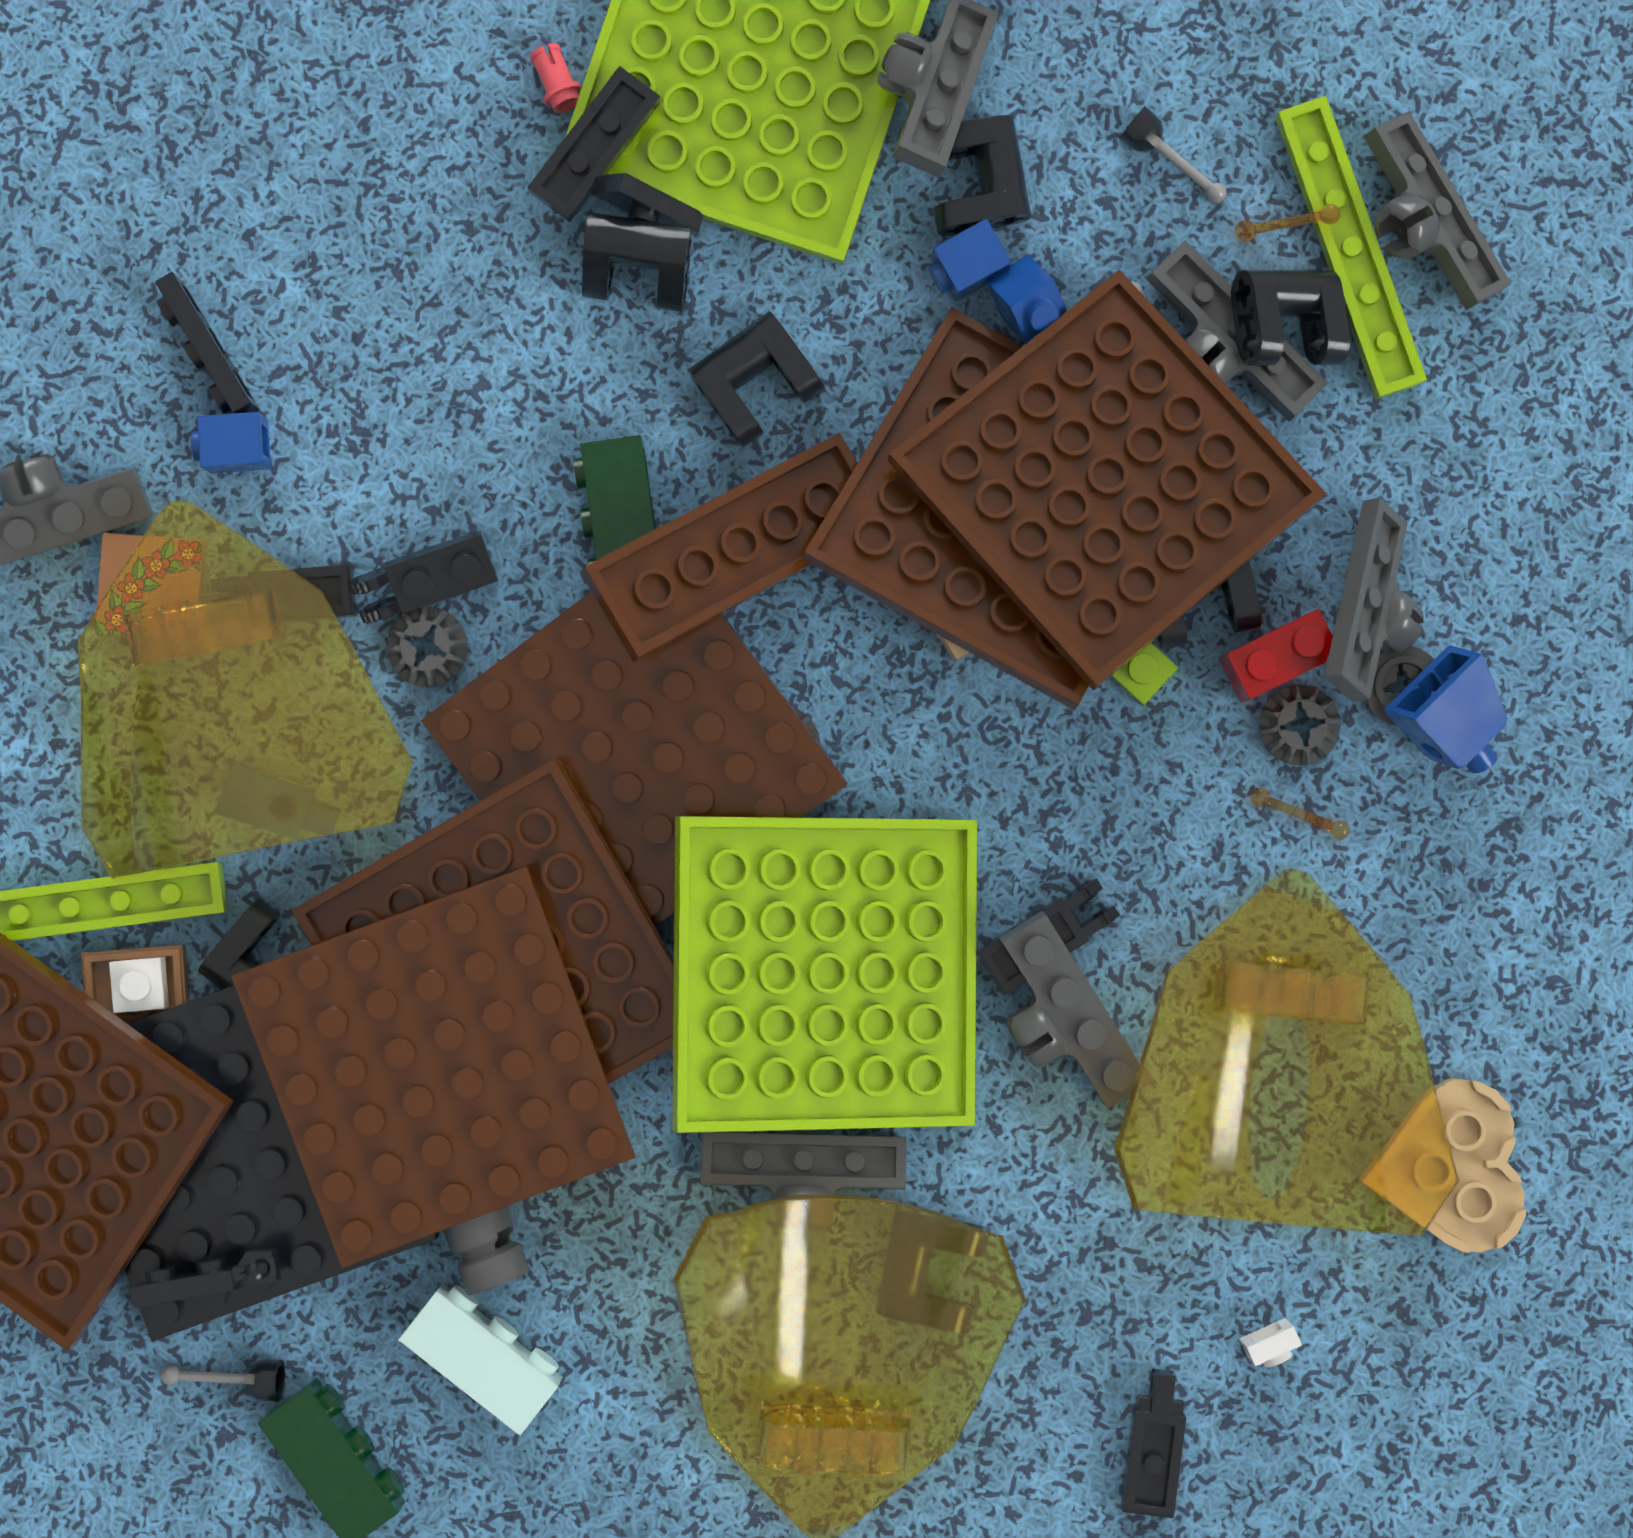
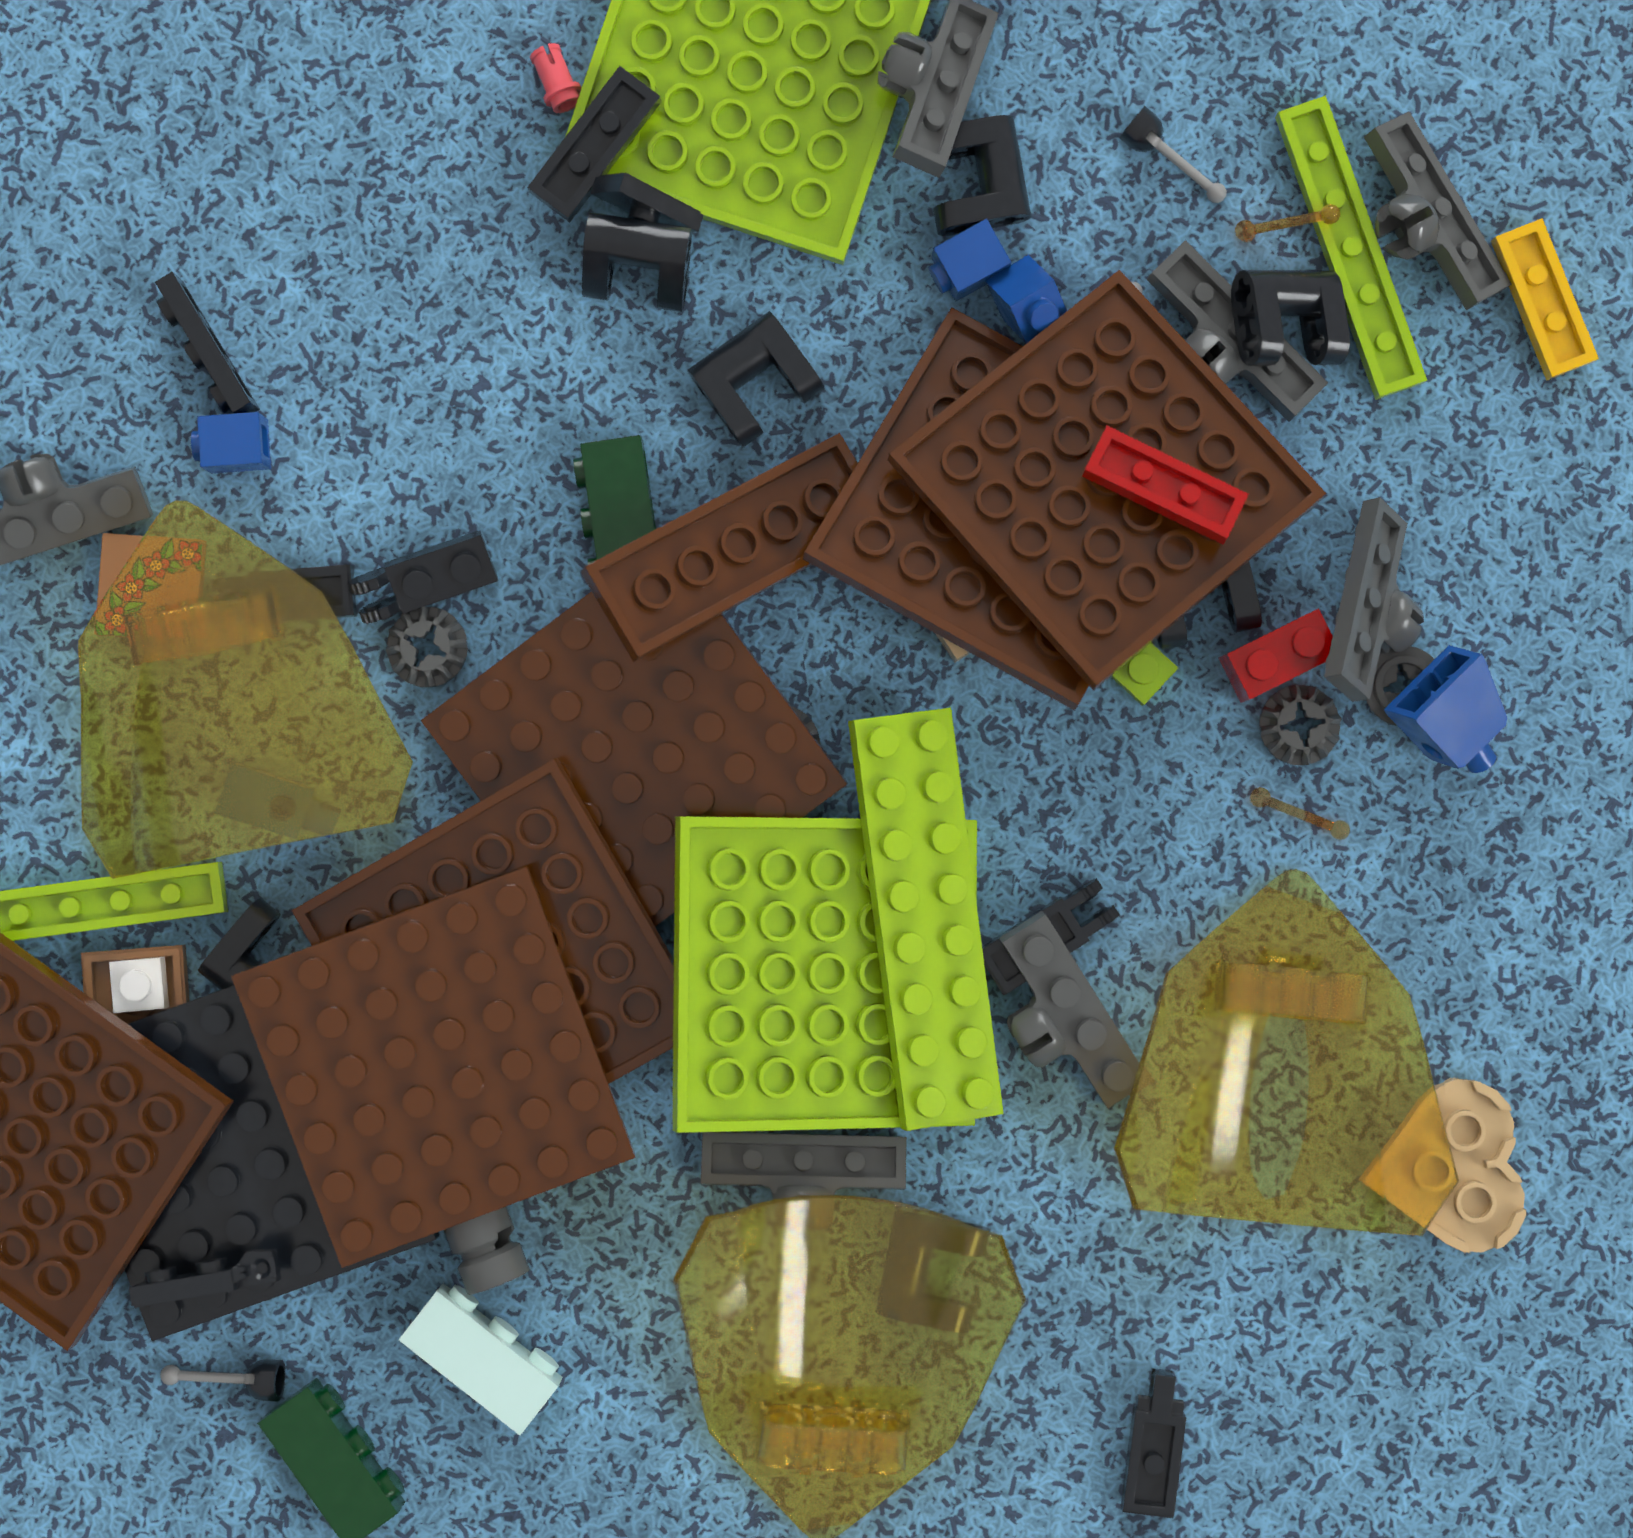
white plate [1239,1318,1302,1367] -> none
none -> lime plate [848,707,1004,1131]
none -> red plate [1082,426,1249,545]
none -> yellow plate [1491,218,1599,381]

